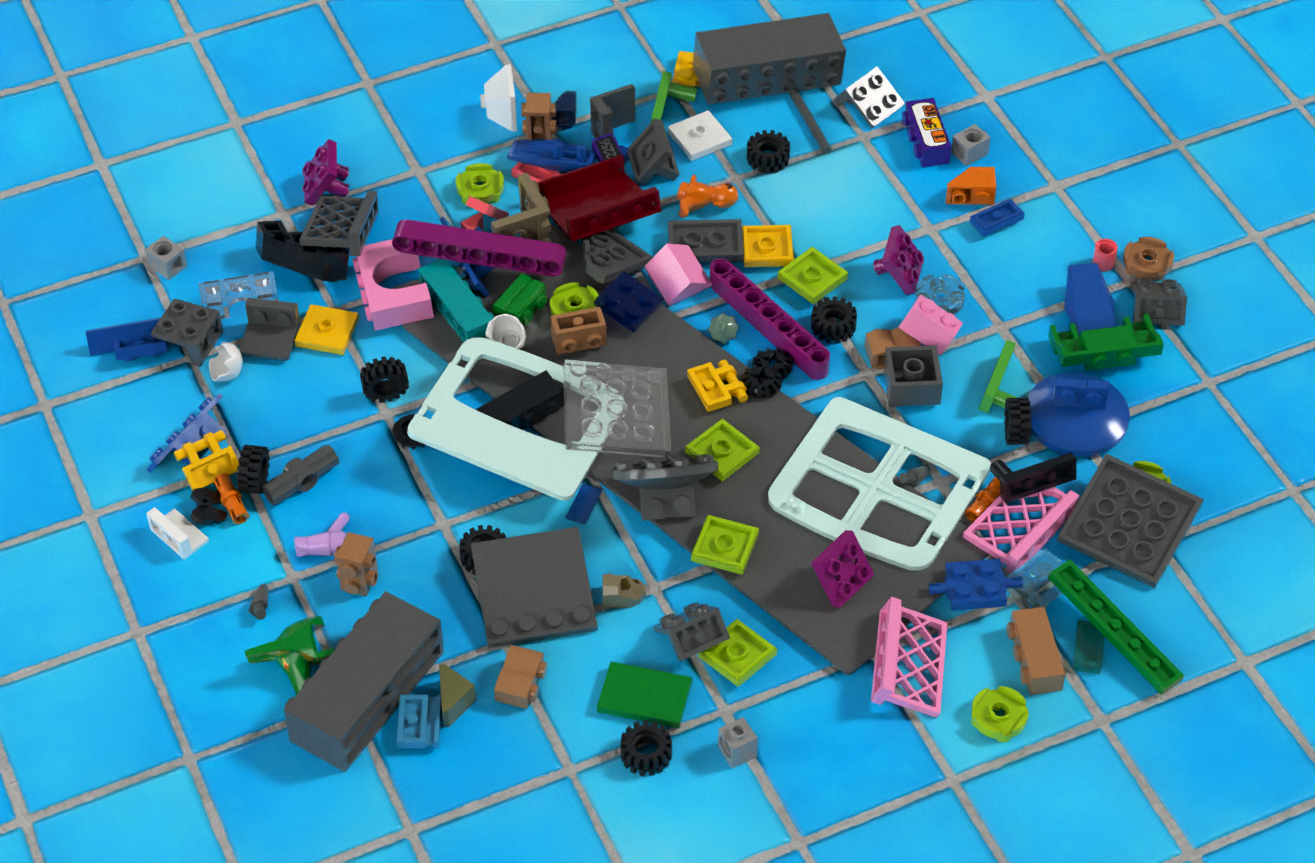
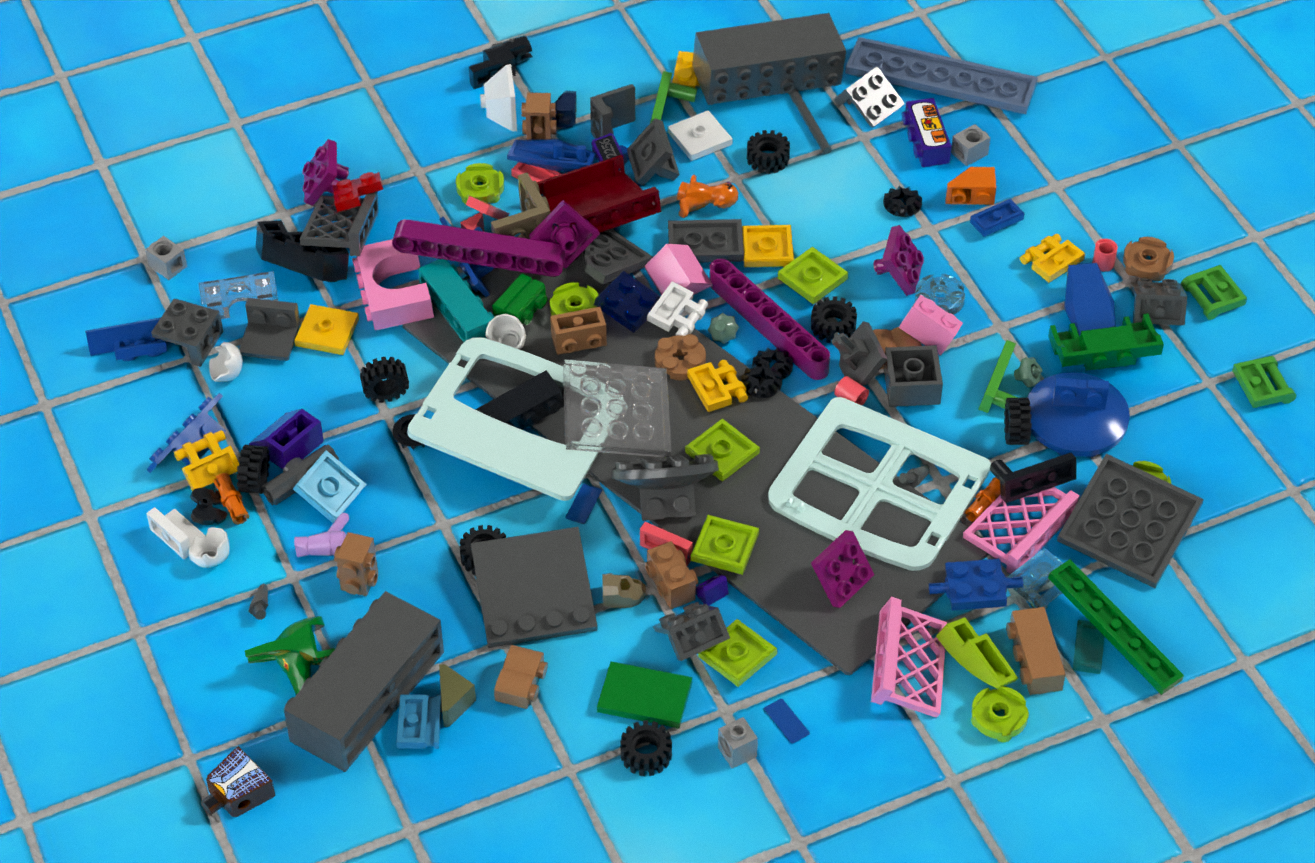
none -> white hair [189,527,229,568]
none -> torso [201,746,275,817]
none -> dark purple slope [249,409,324,470]
none -> medium azure tile [293,450,366,523]
none -> red plate [333,172,383,212]
none -> black plate [469,35,533,89]
none -> magenta plate [529,200,600,269]
none -> coral tile [640,522,693,566]
none -> medium nougat brick [644,541,698,609]
none -> white plate [647,281,708,336]
none -> medium nougat plate [655,334,706,380]
none -> dark purple slope [695,575,729,606]
none -> blue sticker [764,699,810,744]
none -> dark grey piece [832,321,888,385]
none -> coral beam [834,376,869,405]
none -> sand blue plate [845,37,1038,114]
none -> black gear [883,185,922,217]
none -> lime slope [936,617,1018,689]
none -> sand green piece [1014,357,1042,387]
none -> yellow plate [1020,233,1085,283]
none -> bright green plate [1181,265,1247,320]
none -> bright green plate [1232,356,1296,408]

